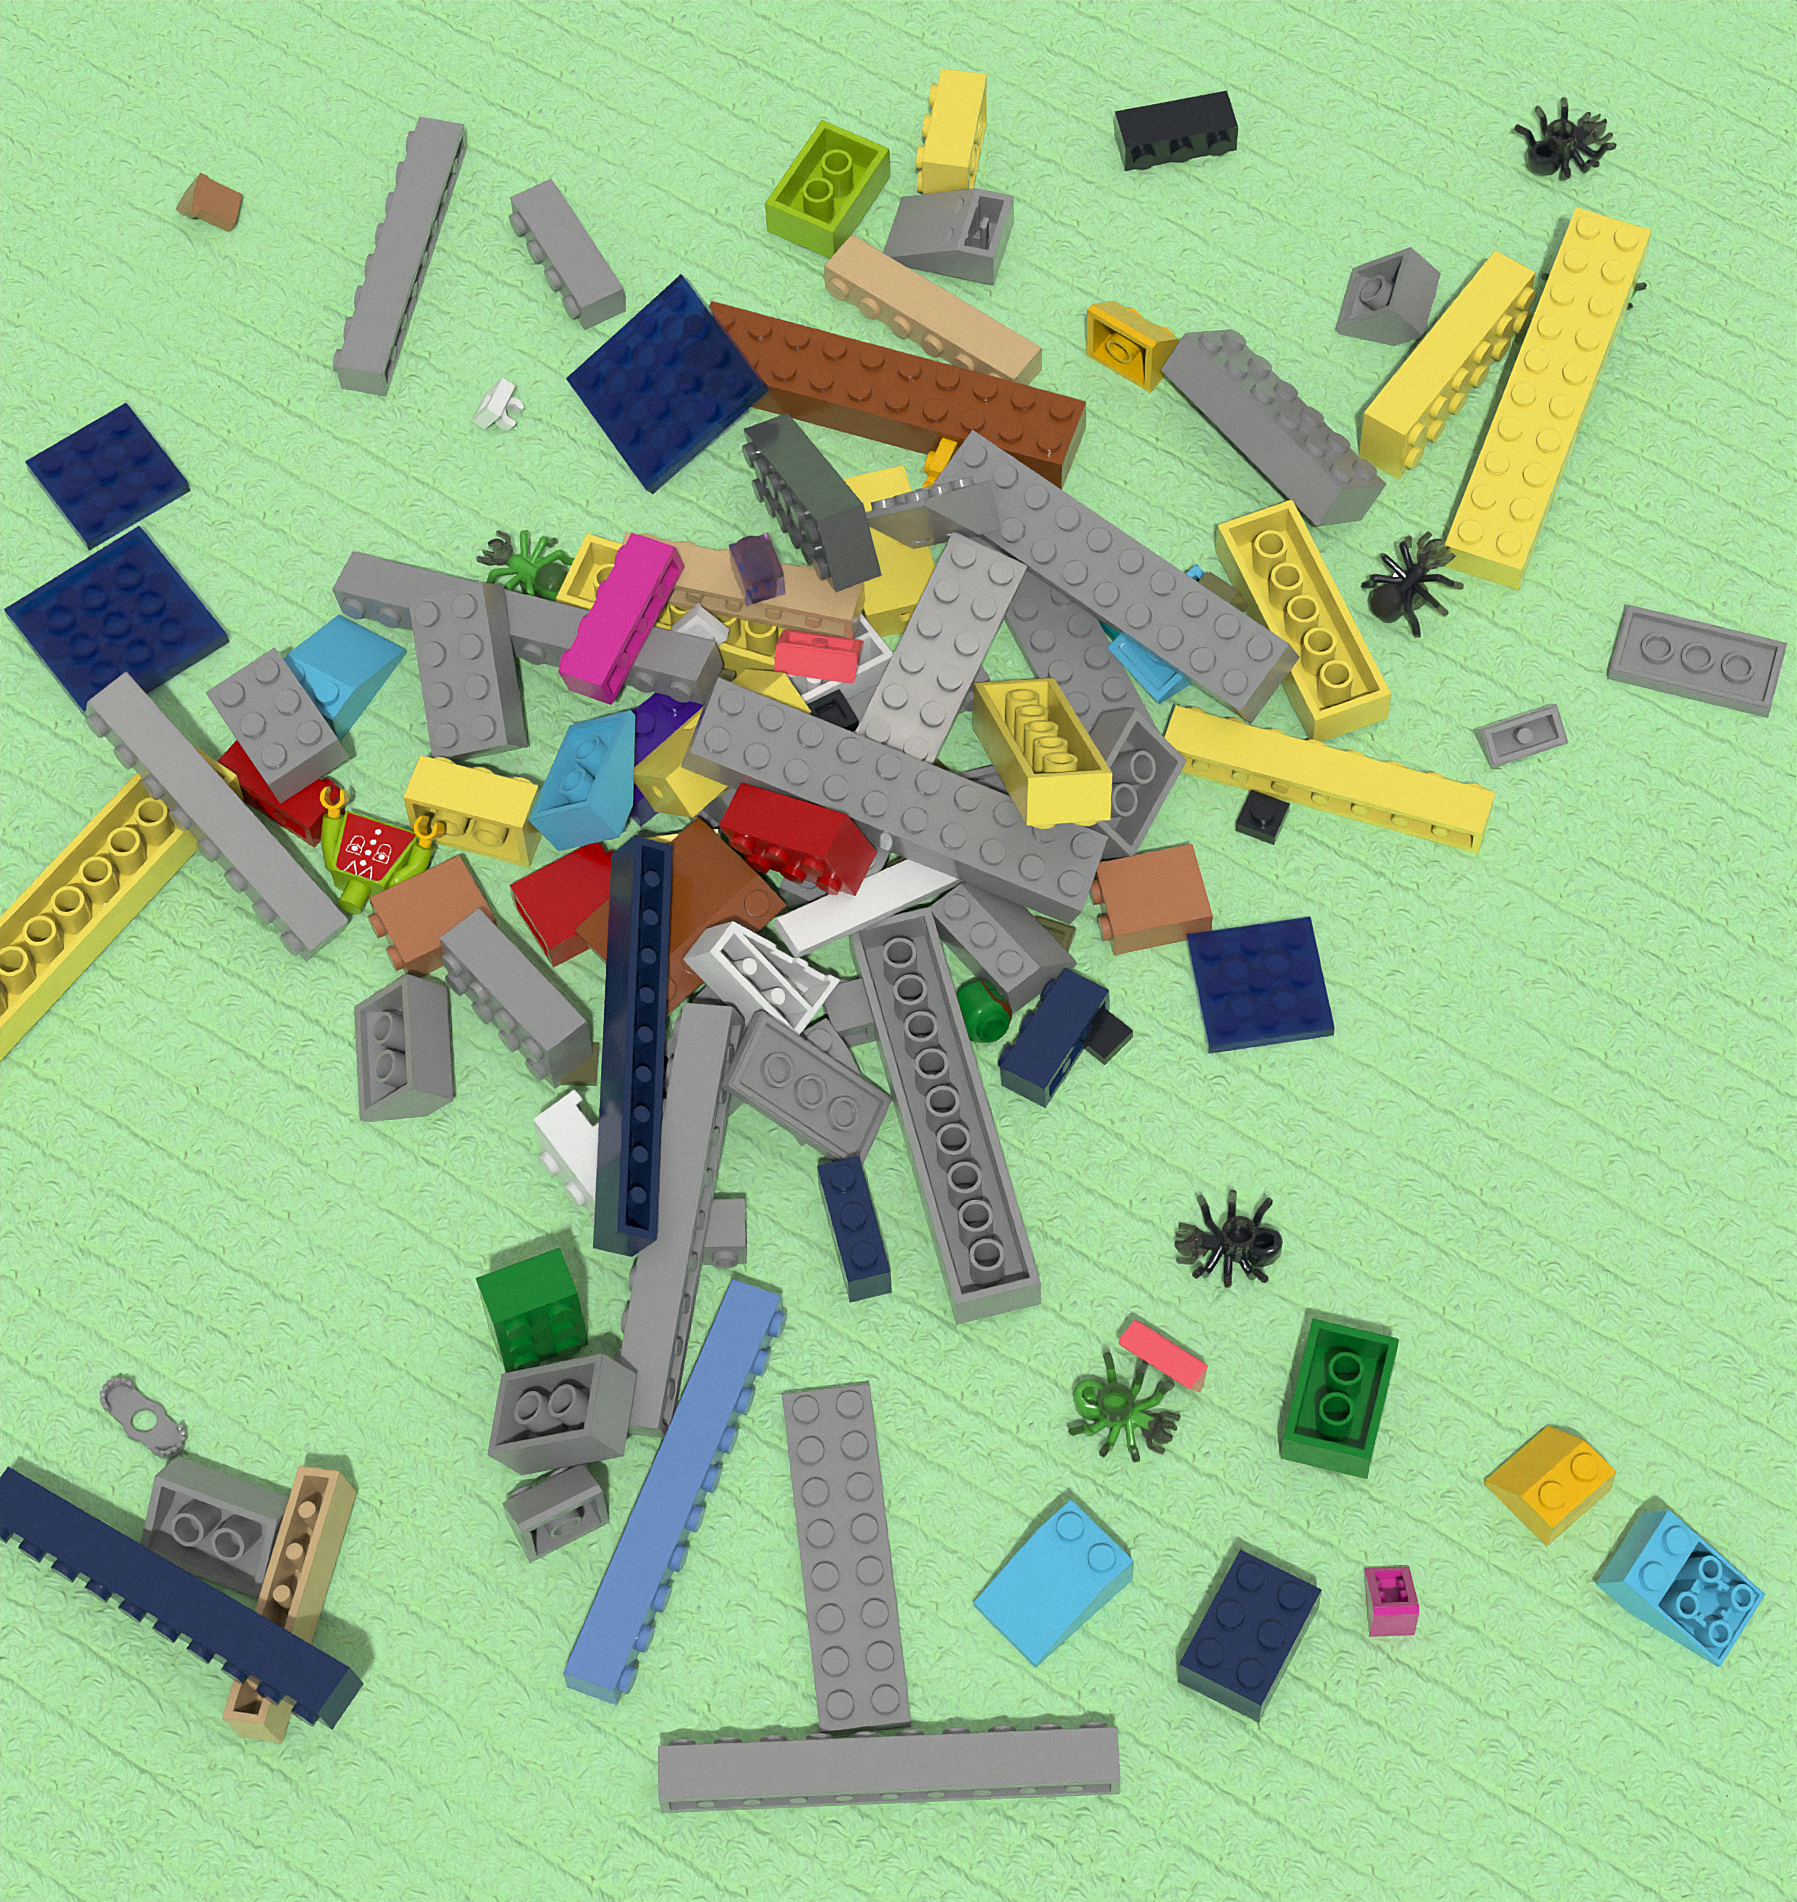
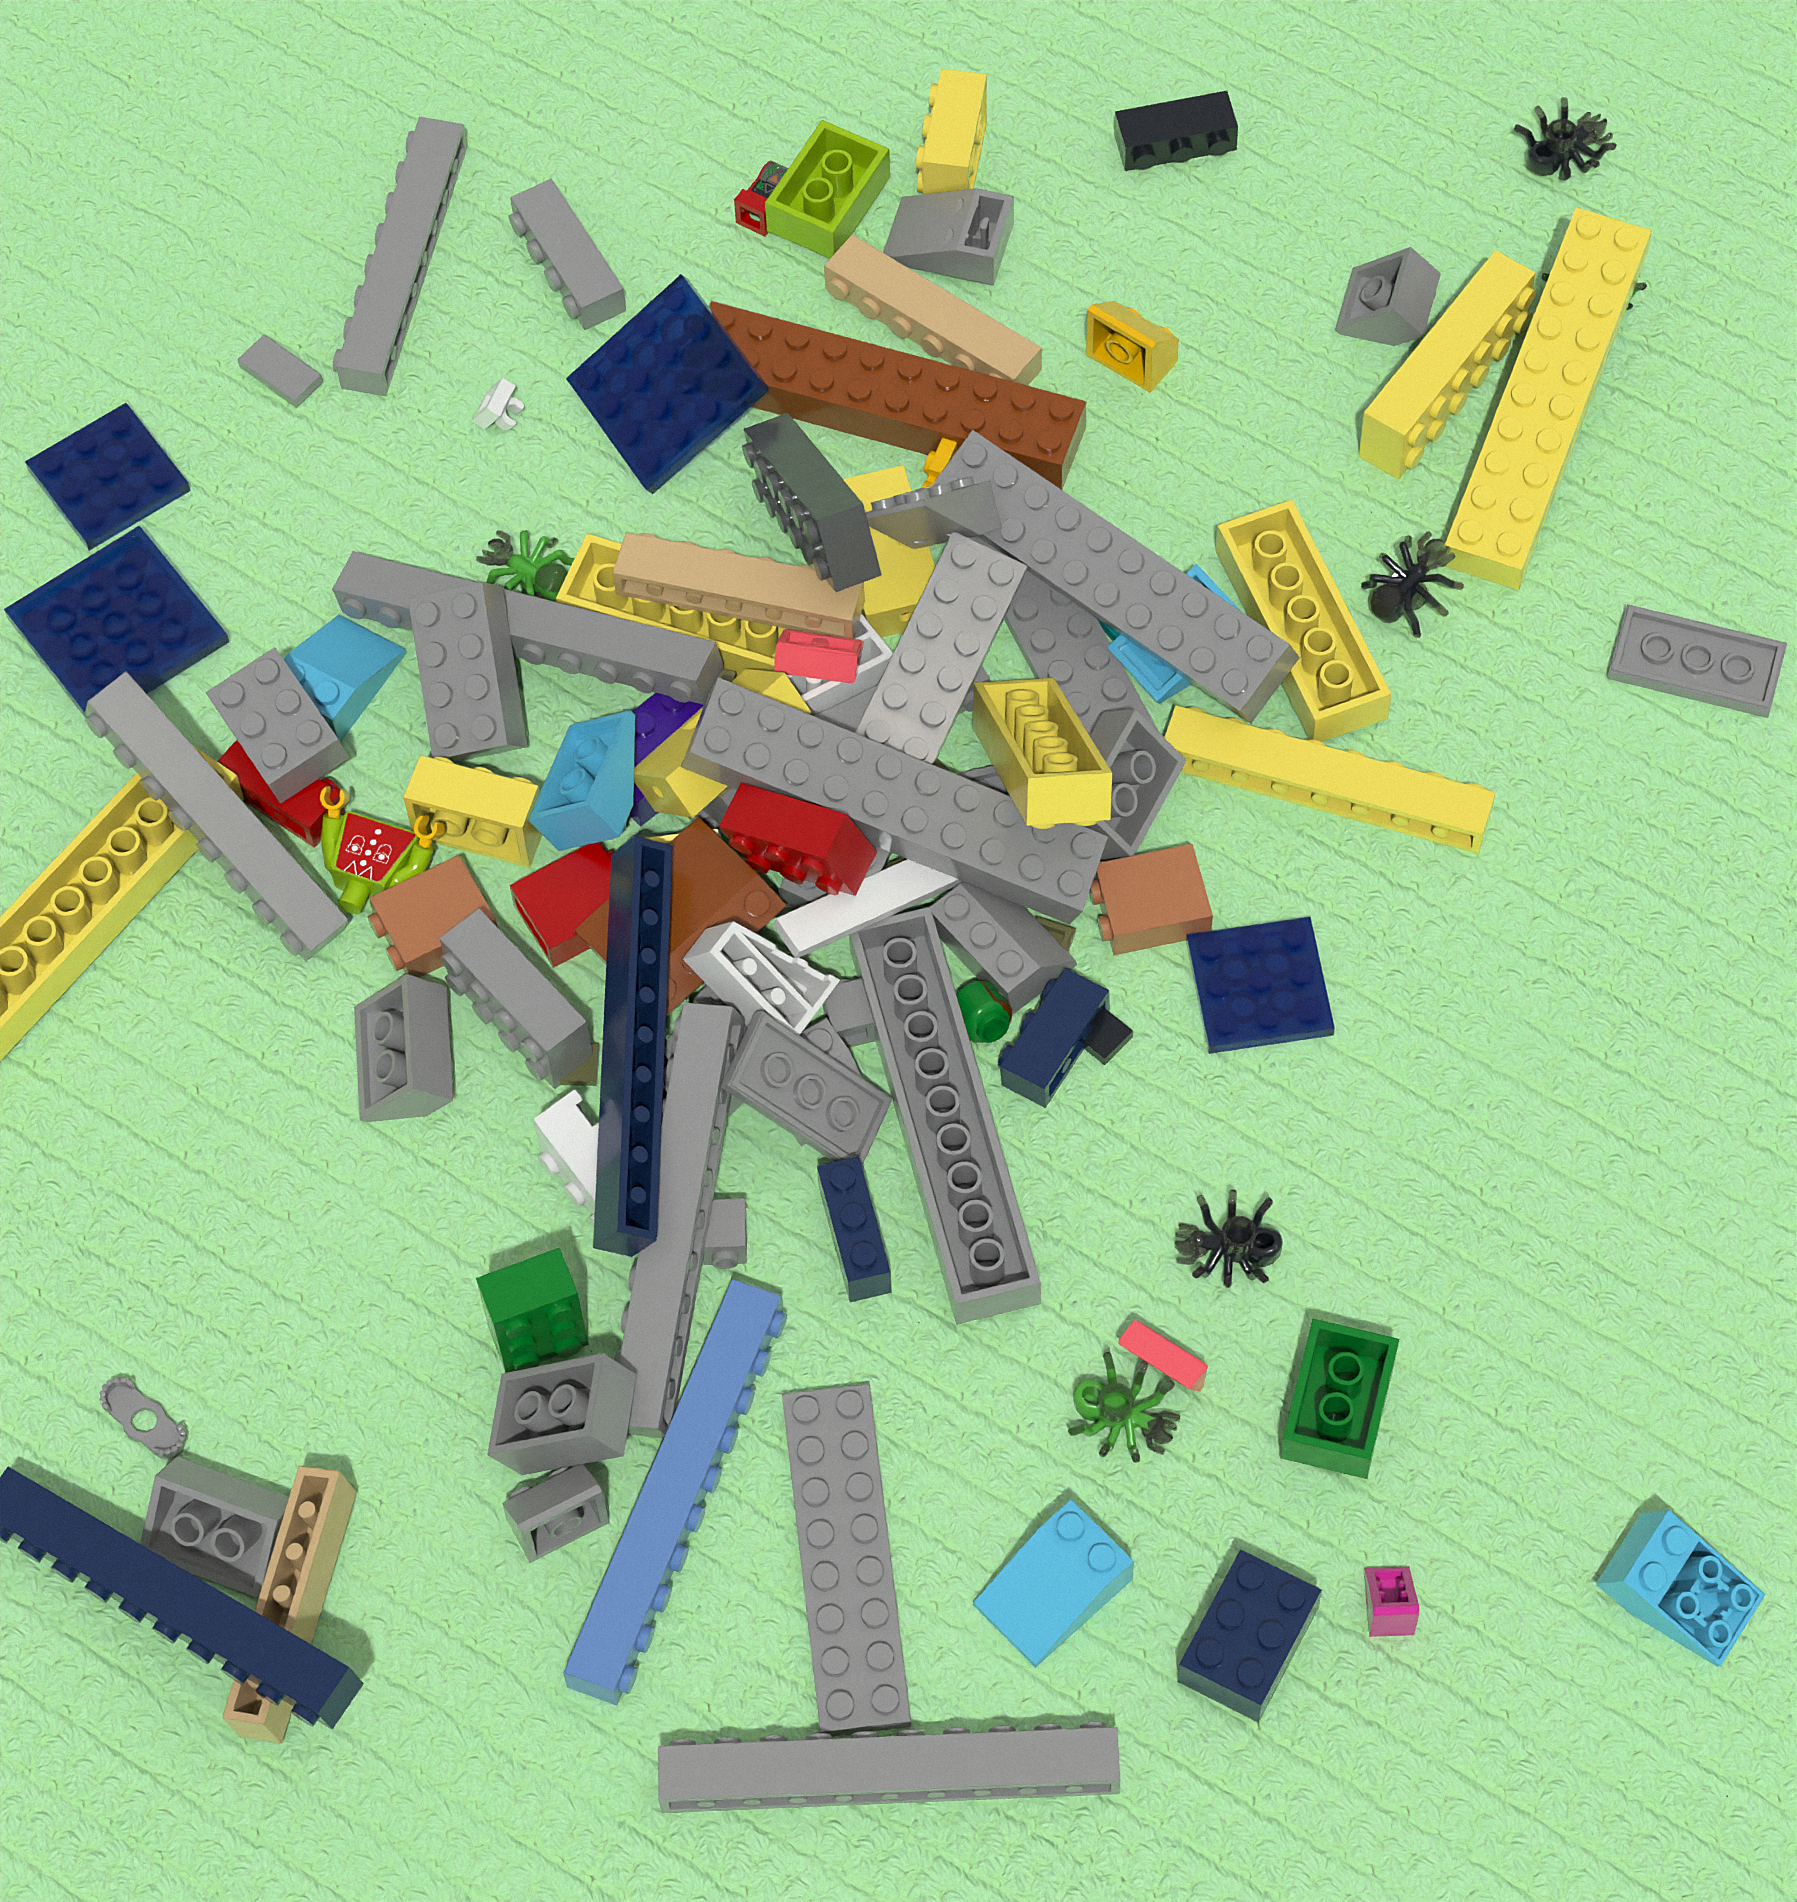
medium nougat tile [176,173,242,232] -> none
dark pink brick [558,533,685,705] -> none
white tile [671,603,729,647] -> none
clear purple brick [729,533,785,606] -> none
black plate [807,689,859,732] -> none
light grey brick [1161,329,1386,527] -> none
olive tile [1199,571,1249,613] -> none
black plate [1235,790,1290,845] -> none
light grey slope [1474,704,1568,768] -> none
yellow slope [1484,1425,1616,1547] -> none
none -> light grey tile [237,334,323,408]
none -> red leg [734,160,788,237]

